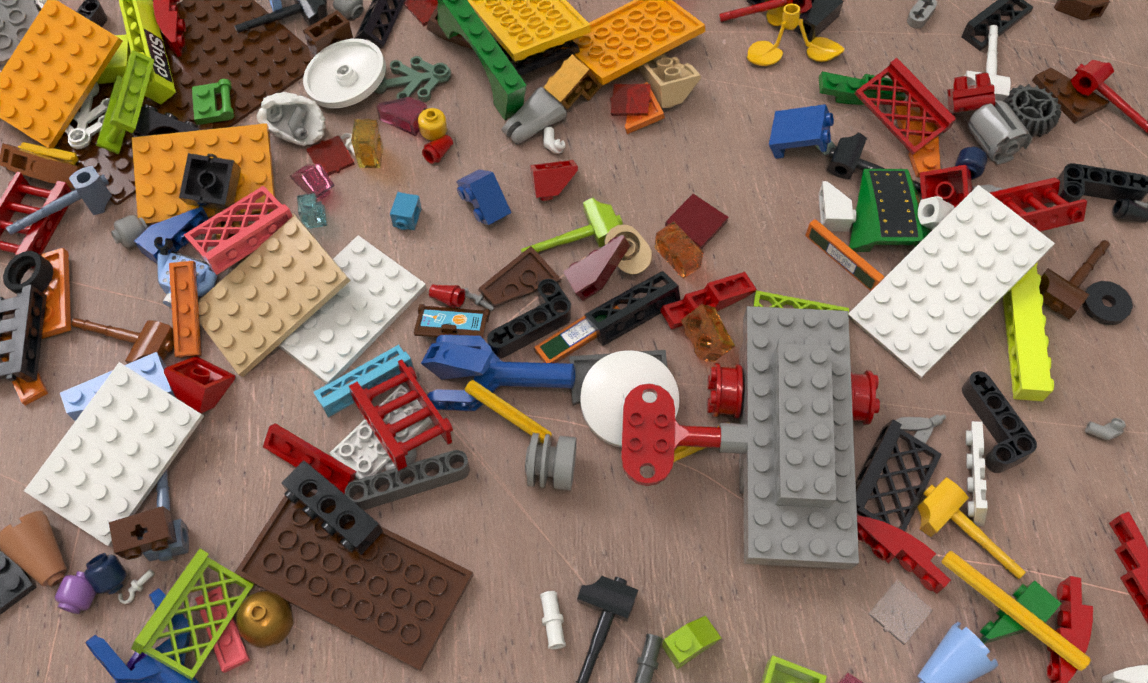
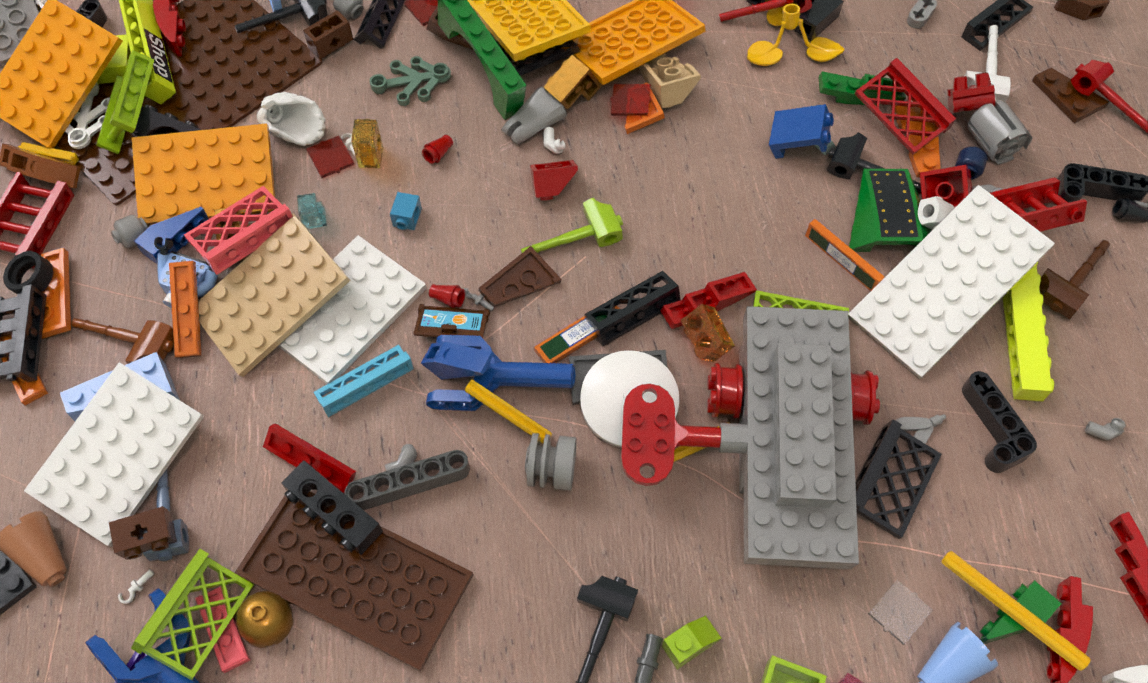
sand blue piece [5,166,112,235] -> none
medium lavender head [55,571,96,614] -> none
dark blue head [84,553,127,595] -> none
red slope [164,356,236,413] -> none
black brick [179,153,241,209] -> none
bright green plate [192,79,234,125] -> none
light grey arm [288,106,308,140] -> none
clear pink slope [290,163,335,199] -> none
white dish [303,39,386,108] -> none
white tile [330,385,432,480] -> none
red fence [349,359,453,471] -> none
clear pink slope [377,97,428,136] -> none
yellow head [418,108,447,141] -> none
blue brick [456,169,512,225] -> none
black beam [487,279,571,359] -> none
white pin [540,591,566,650] -> none
slope [563,234,631,301] -> none
tan piece [605,224,652,275] -> none
clear orange brick [654,222,704,279] -> none
dark red tile [665,194,729,250] -> none
white slope [818,181,856,232] -> none
red slope [857,515,951,594] -> none
yellow piece [917,477,1026,579] -> none
white wing [966,421,988,526] -> none
dark grey gear [1003,84,1062,137] -> none
black tile [1082,281,1133,325] -> none

